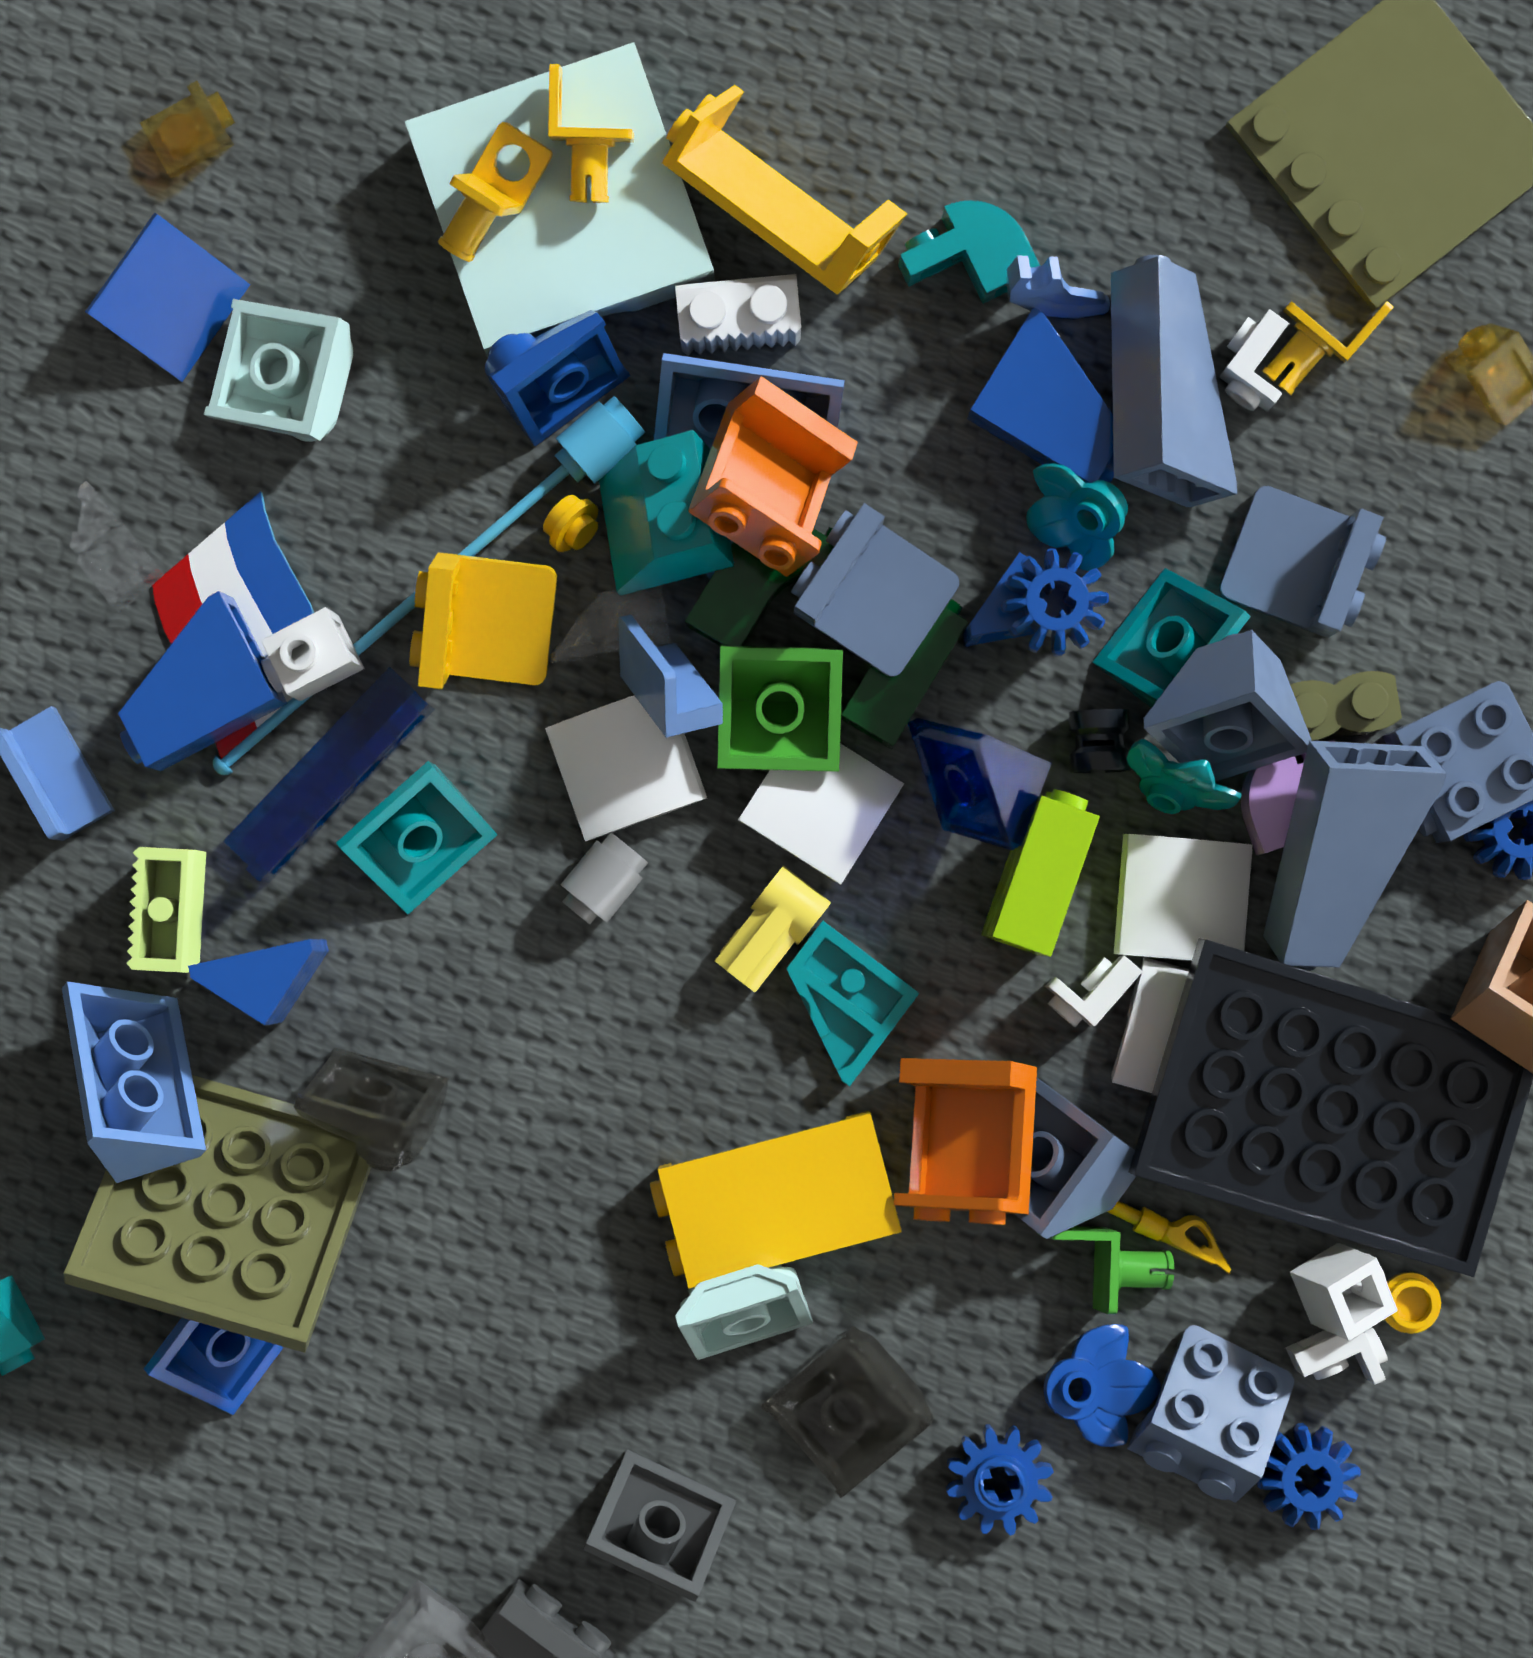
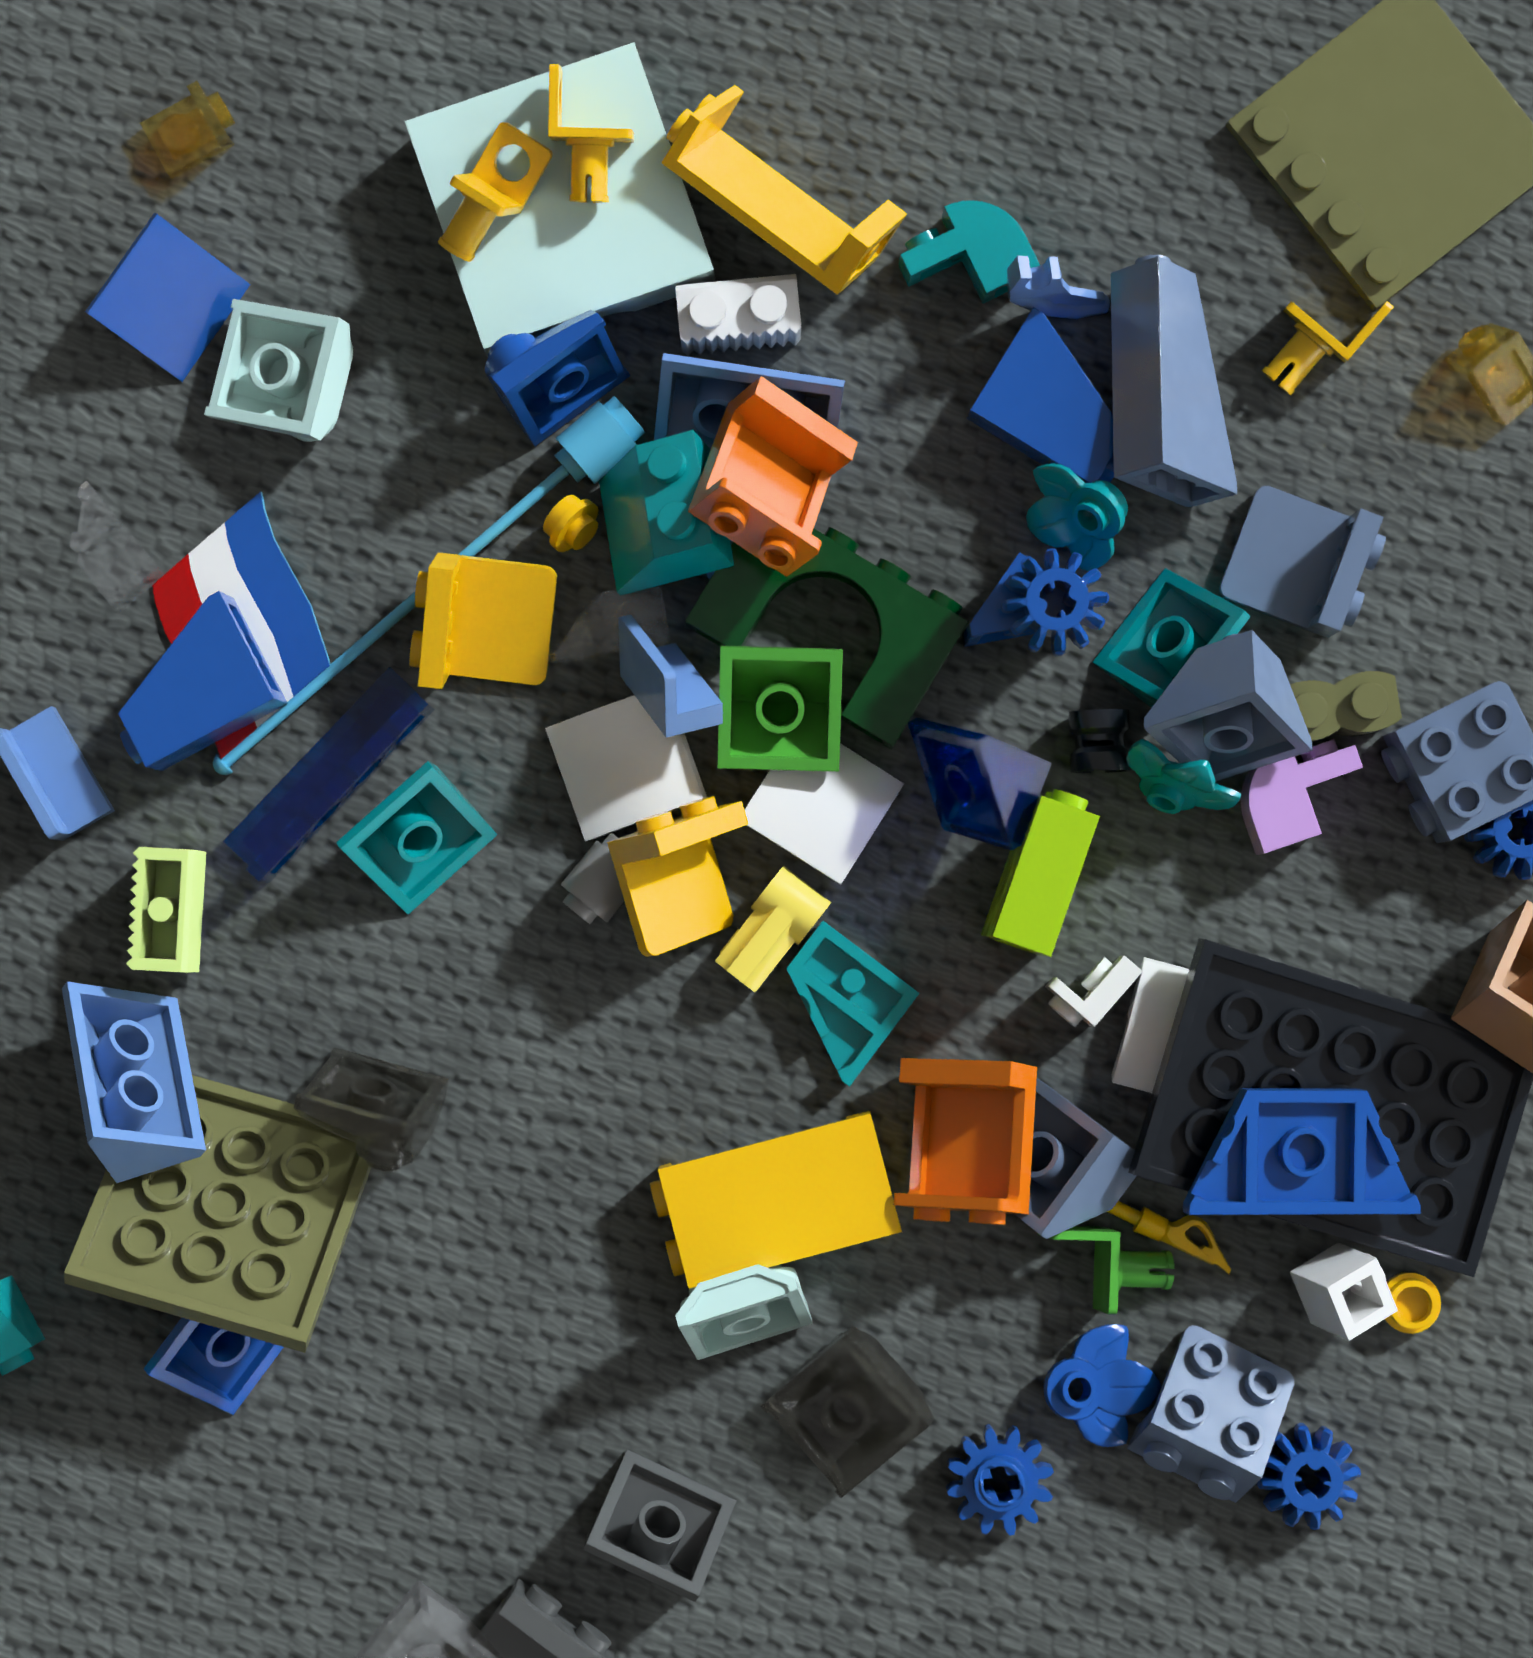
blue slope [188,939,328,1026] -> none
white brick [261,607,365,701] -> none
sand blue bracket [791,503,959,677] -> none
white slope [1114,834,1253,961] -> none
white bracket [1219,309,1289,412] -> none
sand blue slope [1263,741,1447,971] -> none
white bracket [1286,1327,1388,1385] -> none
none -> yellow bracket [607,796,748,957]
none -> blue wing [1183,1088,1421,1215]

